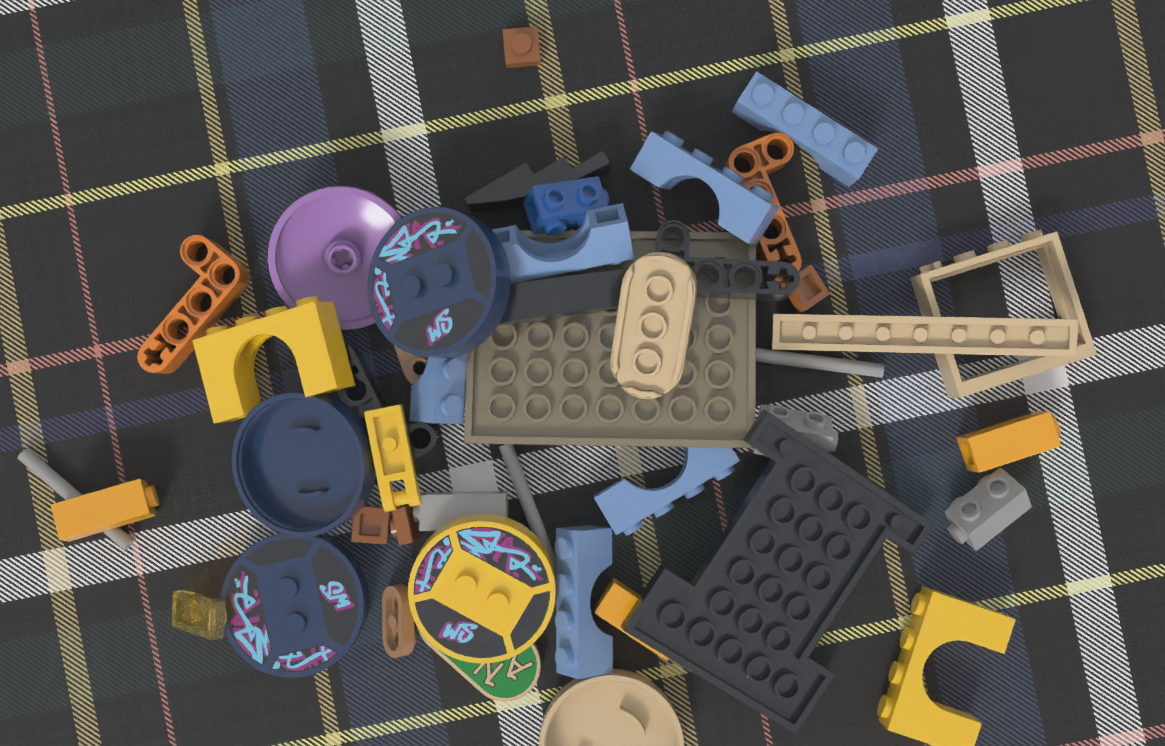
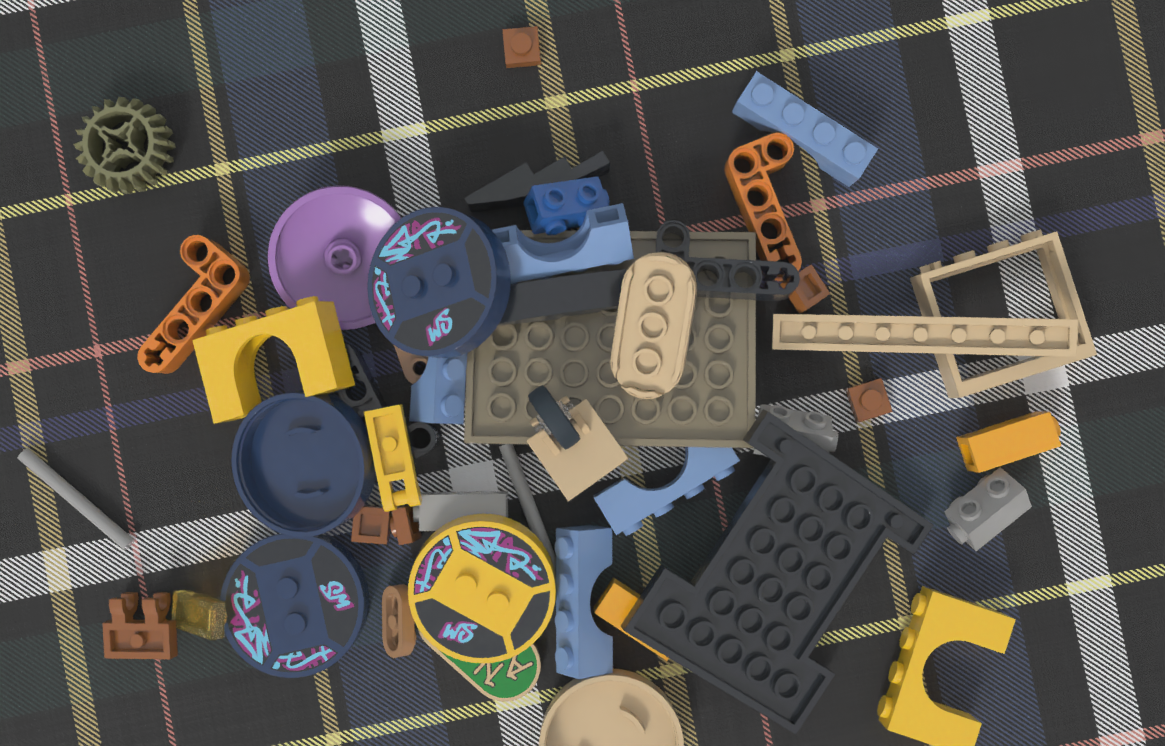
light orange brick [51,479,159,542] -> none
medium blue arch [630,130,780,245] -> none
light grey bar [756,348,884,378] -> none
none -> olive gear [73,97,176,194]
none -> dark orange plate [102,592,178,660]
none -> tan plate [527,385,629,501]
none -> dark orange plate [845,378,893,422]

